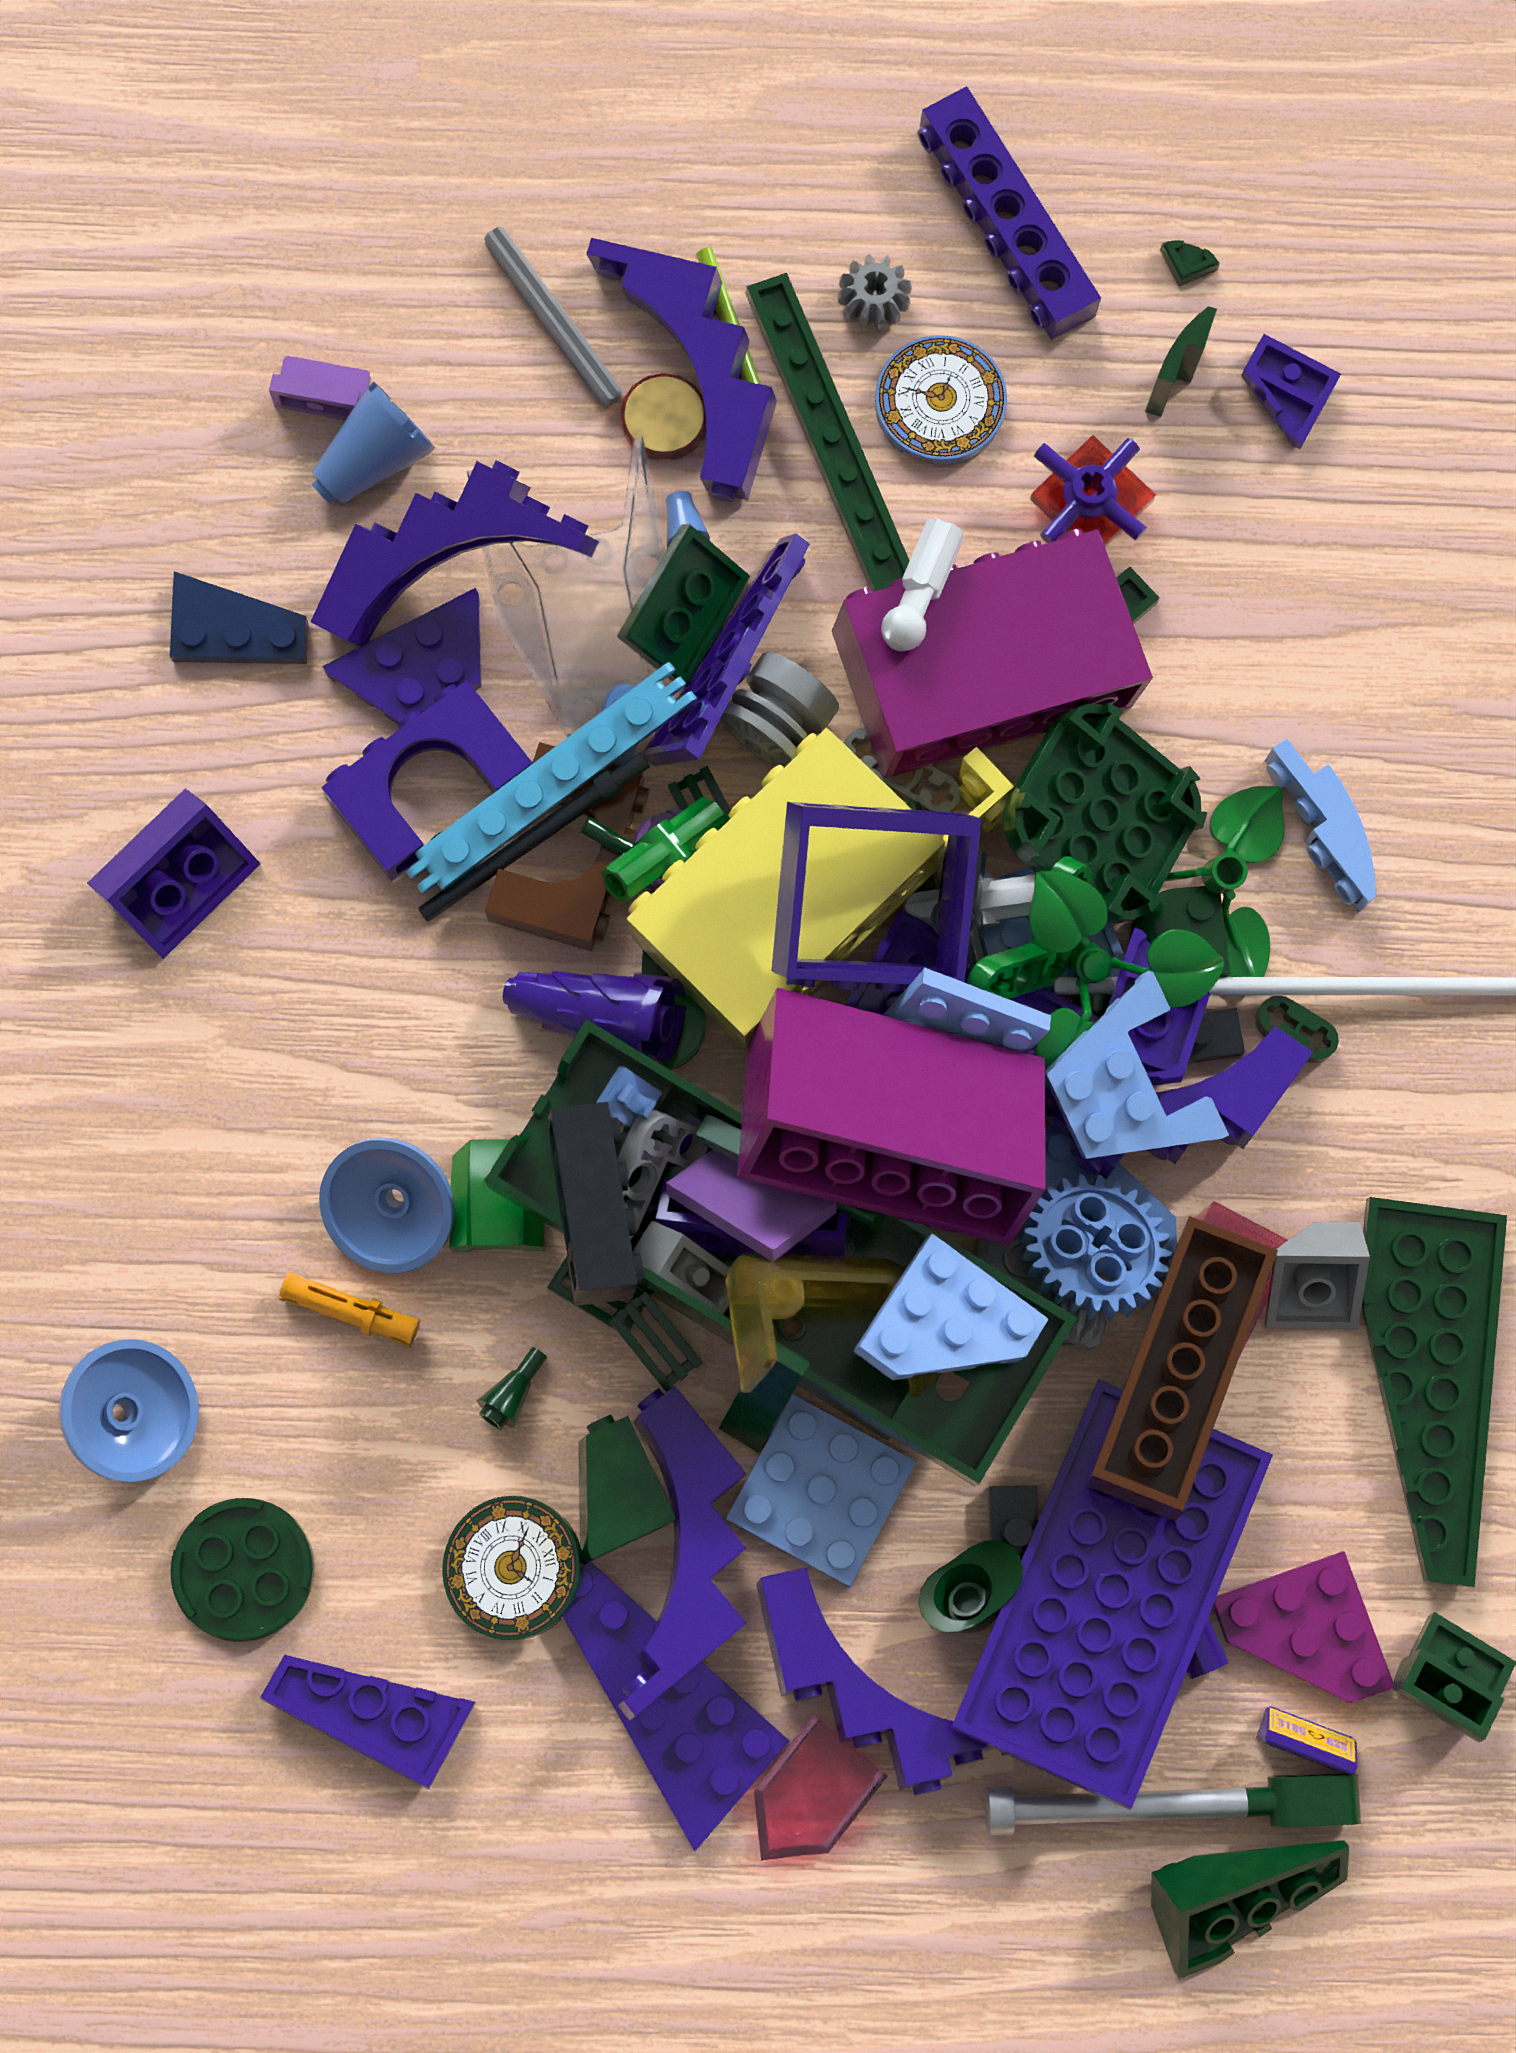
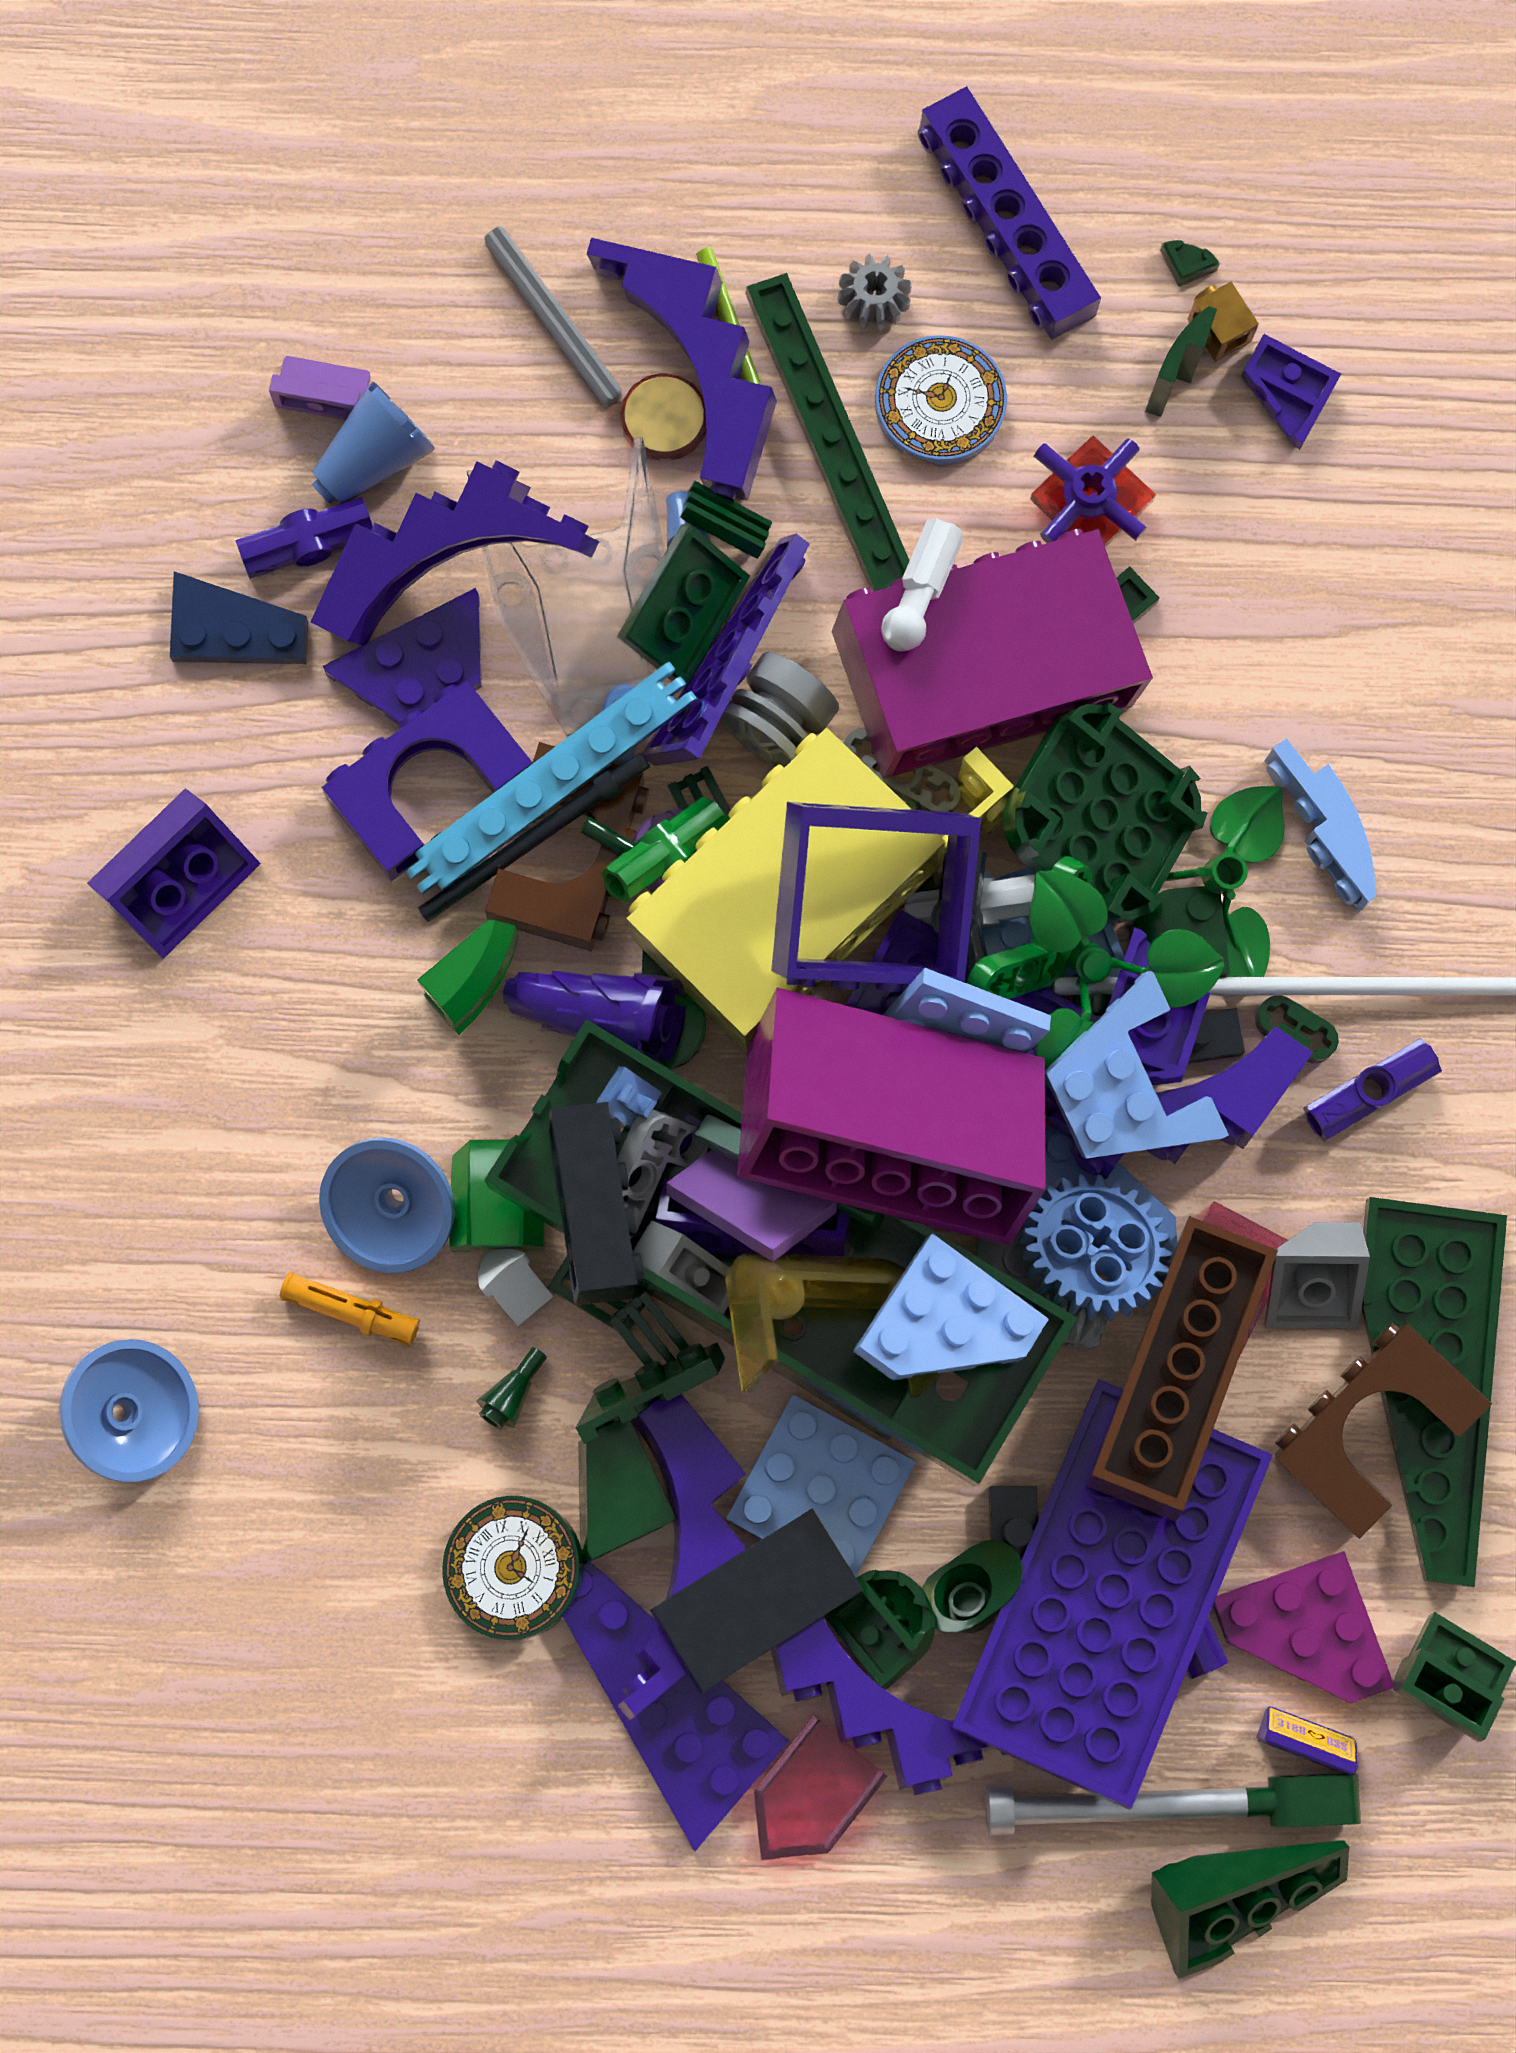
dark green tile [170,1498,315,1642] -> none
dark purple wing [260,1655,475,1790] -> none
dark green tile [719,1338,810,1453] -> none
none -> dark purple piece [235,497,373,579]
none -> green slope [417,920,519,1035]
none -> white tile [478,1249,553,1326]
none -> dark green wing [576,1342,726,1444]
none -> black tile [650,1508,863,1694]
none -> dark green tile [679,481,772,559]
none -> dark green slope [824,1570,935,1690]
none -> pearl gold brick [1187,281,1259,362]
none -> reddish brown arch [1275,1321,1492,1539]
none -> dark purple piece [1303,1038,1442,1142]

